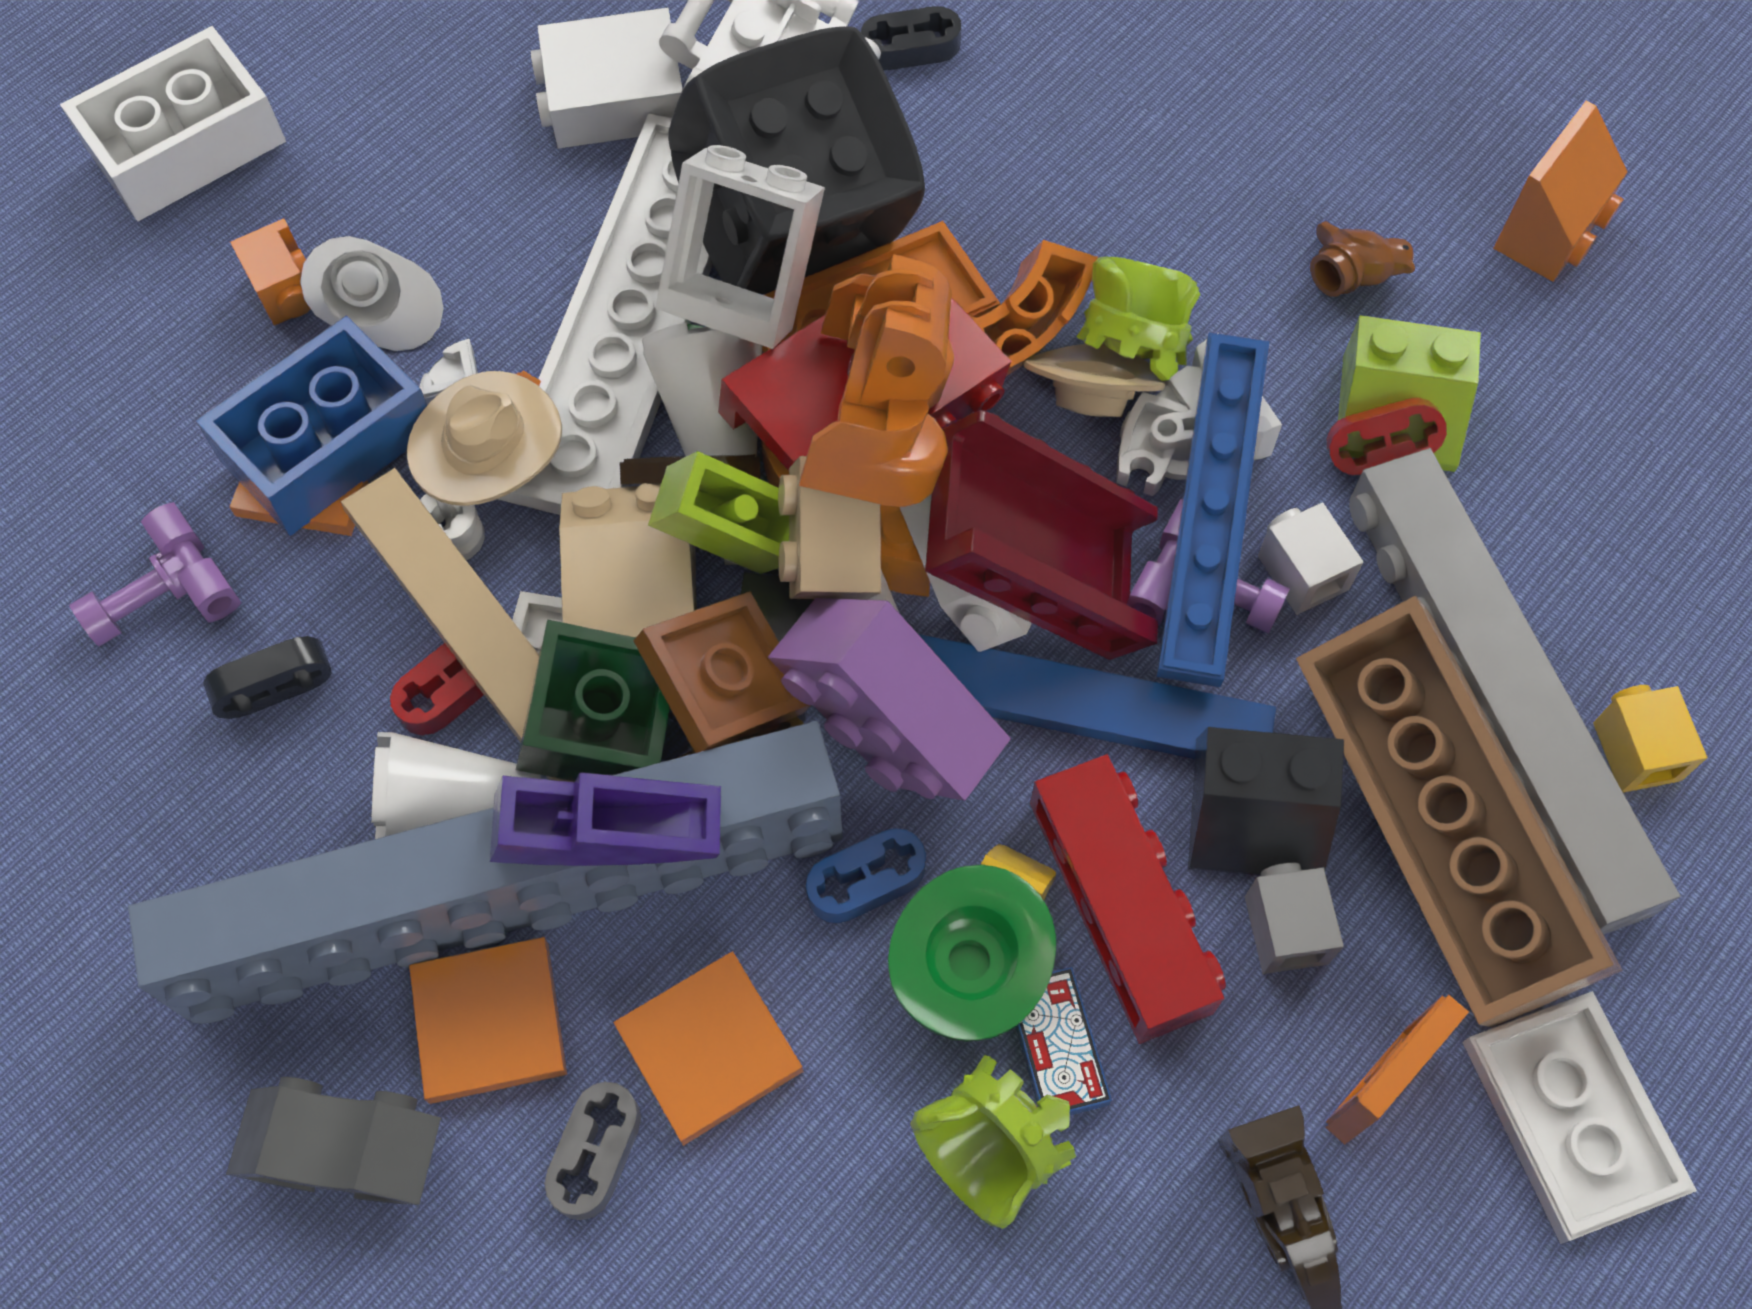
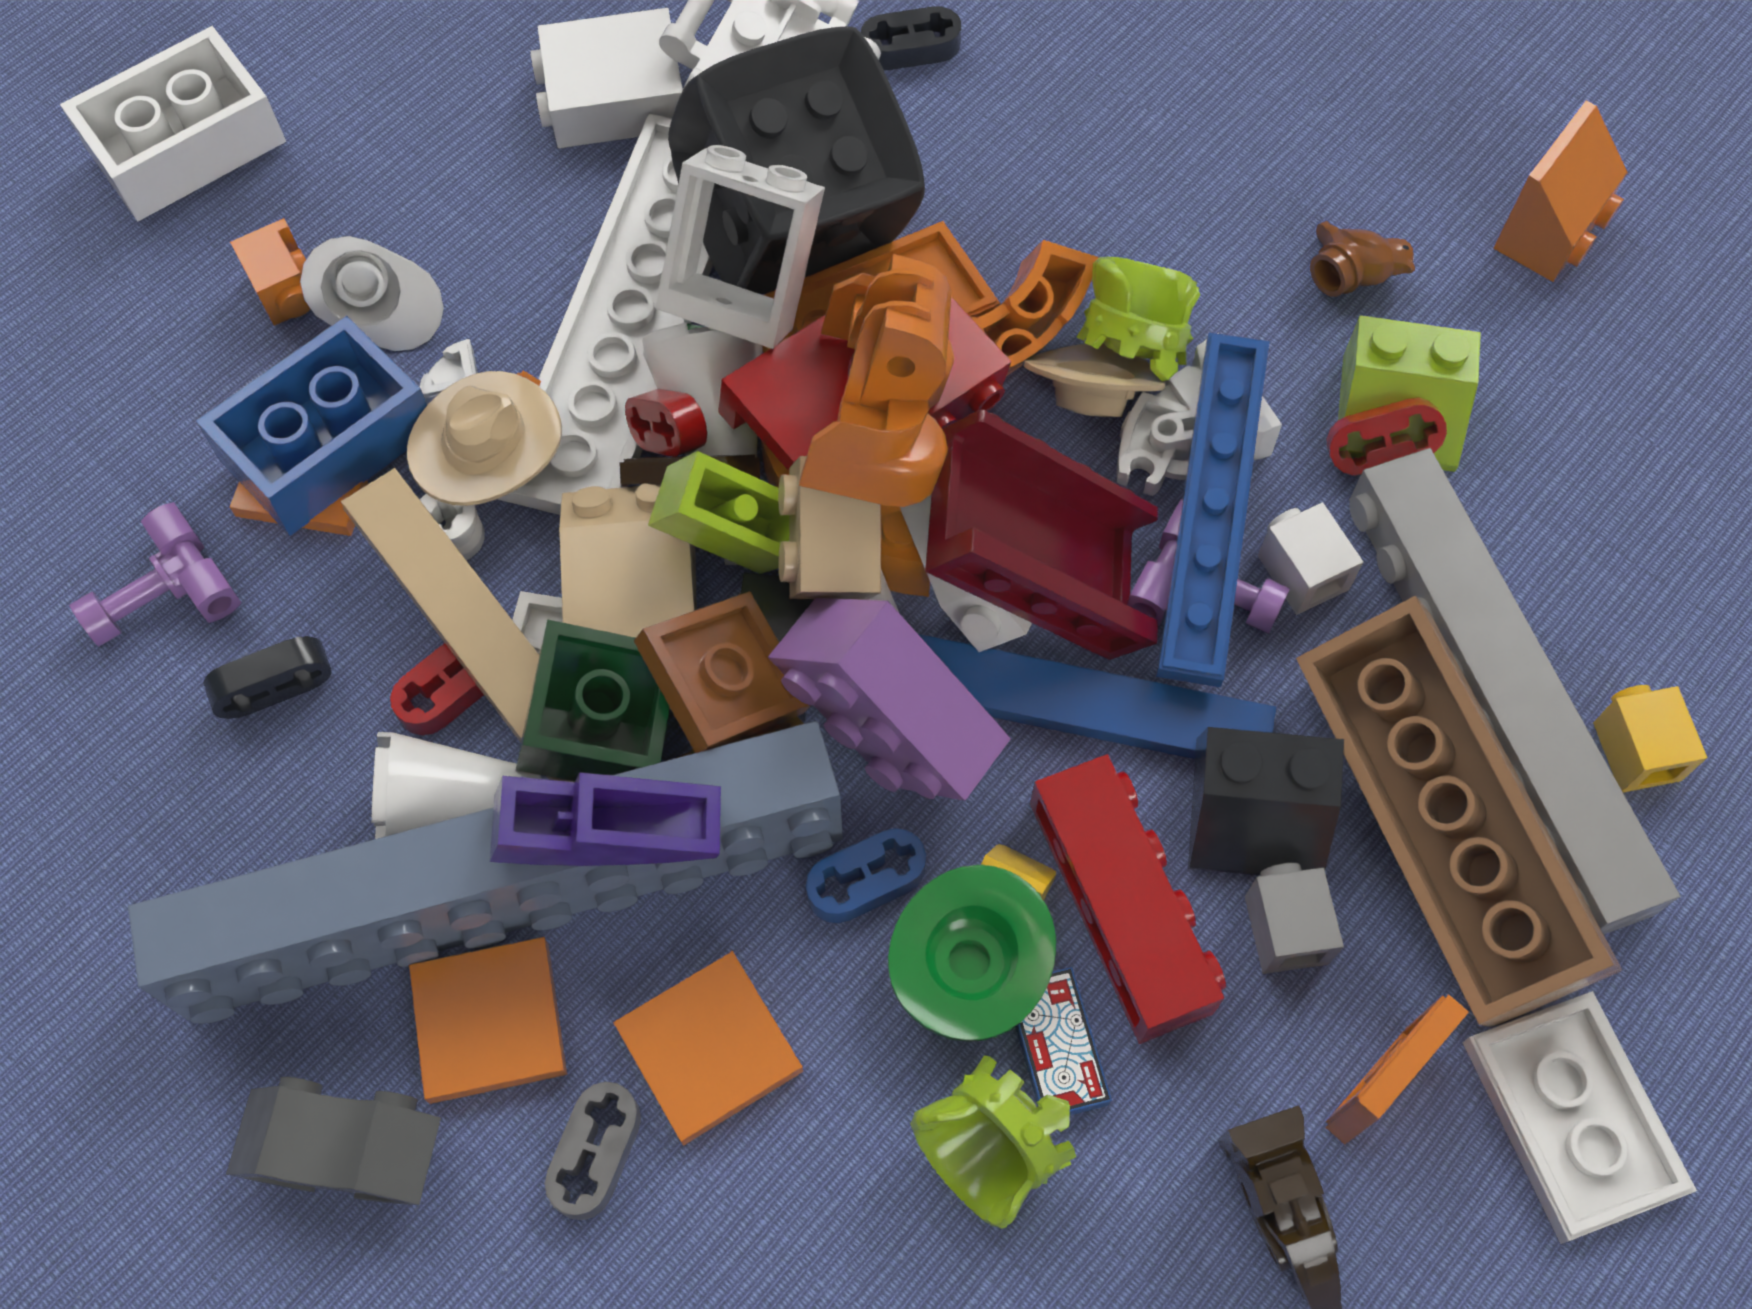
none -> red beam [625,389,708,457]

